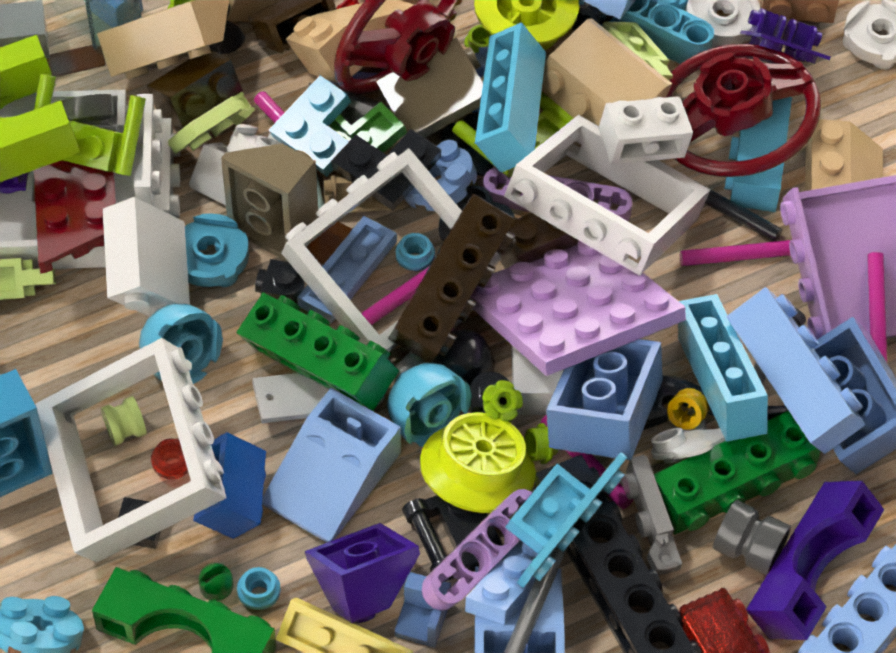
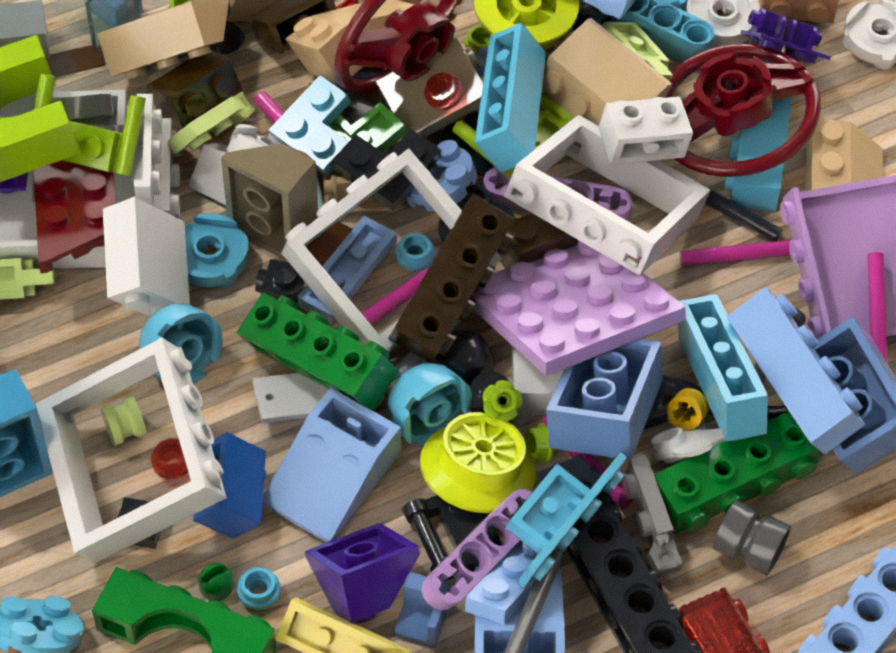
dark purple arch [746,481,884,640] -> none
none -> clear red plate [424,72,463,110]

